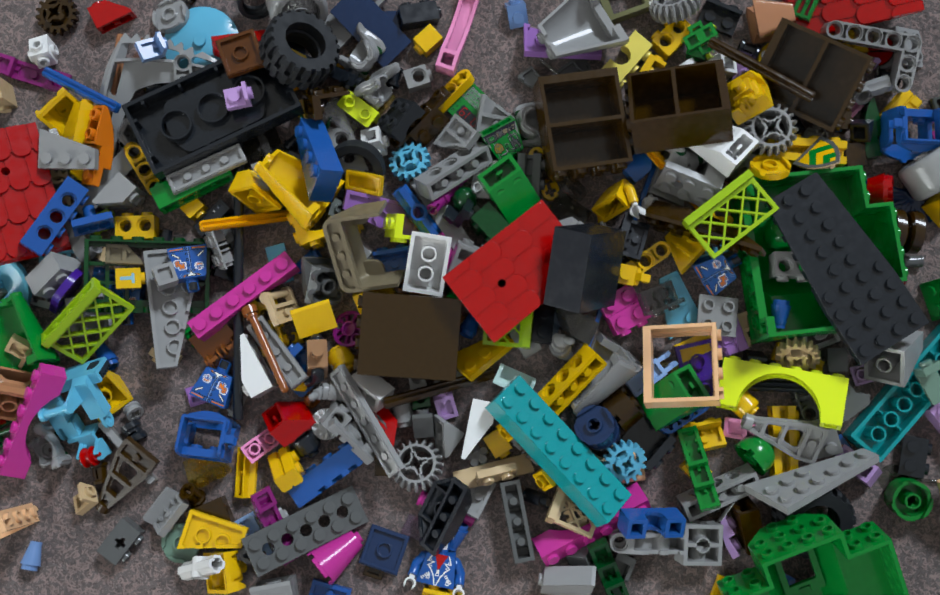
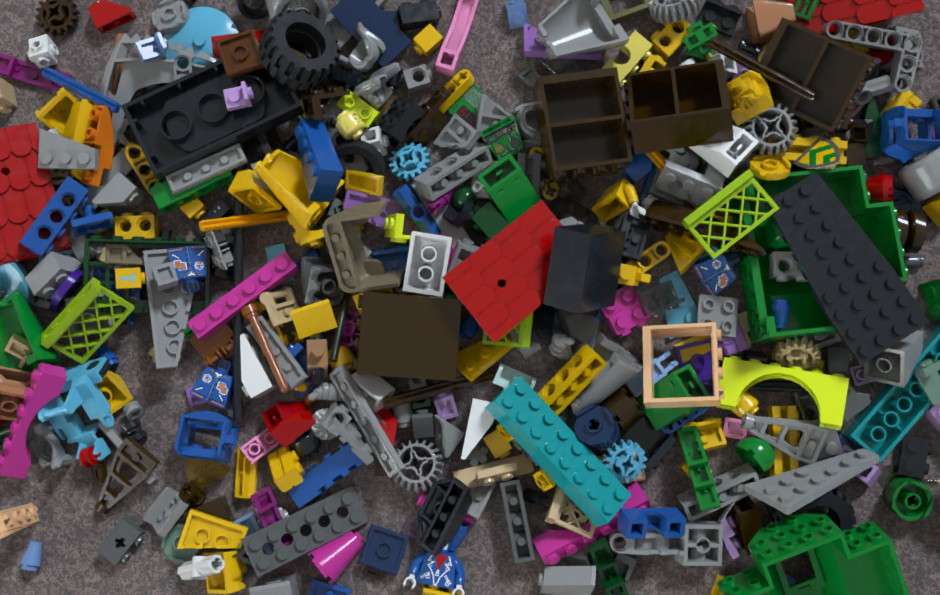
tan bracket [73,482,99,516] -> none
none -> pearl dark grey bar [329,291,350,362]
none -> light yellow head [335,110,365,140]

